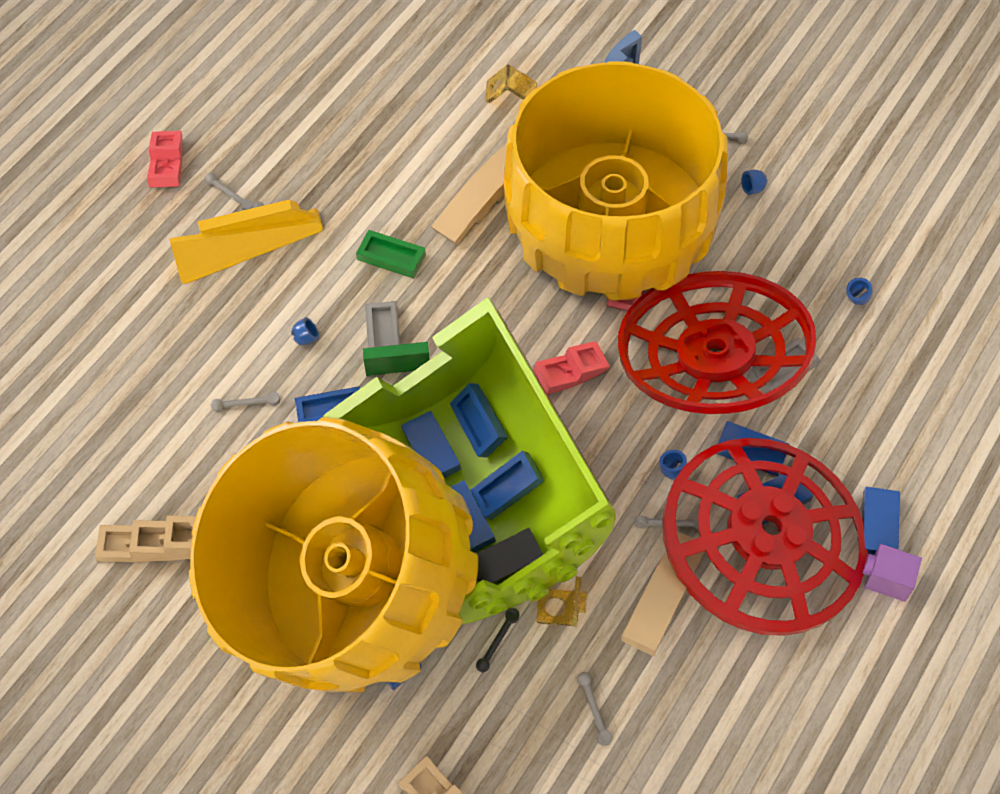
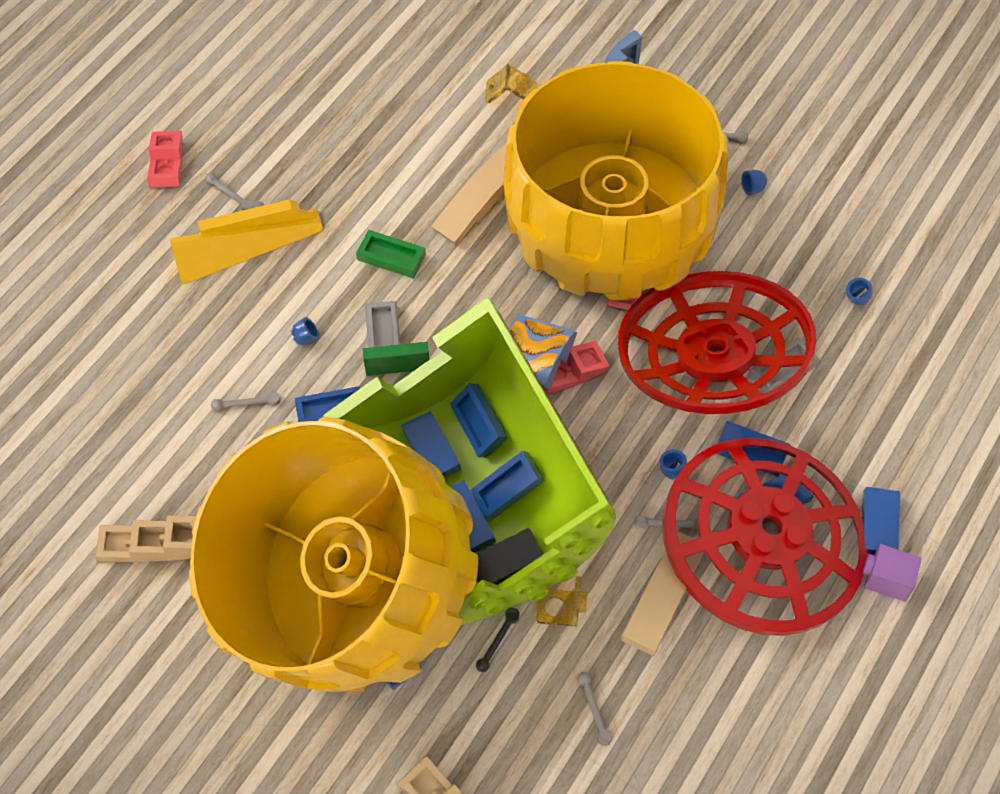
none -> slope [509,314,577,390]

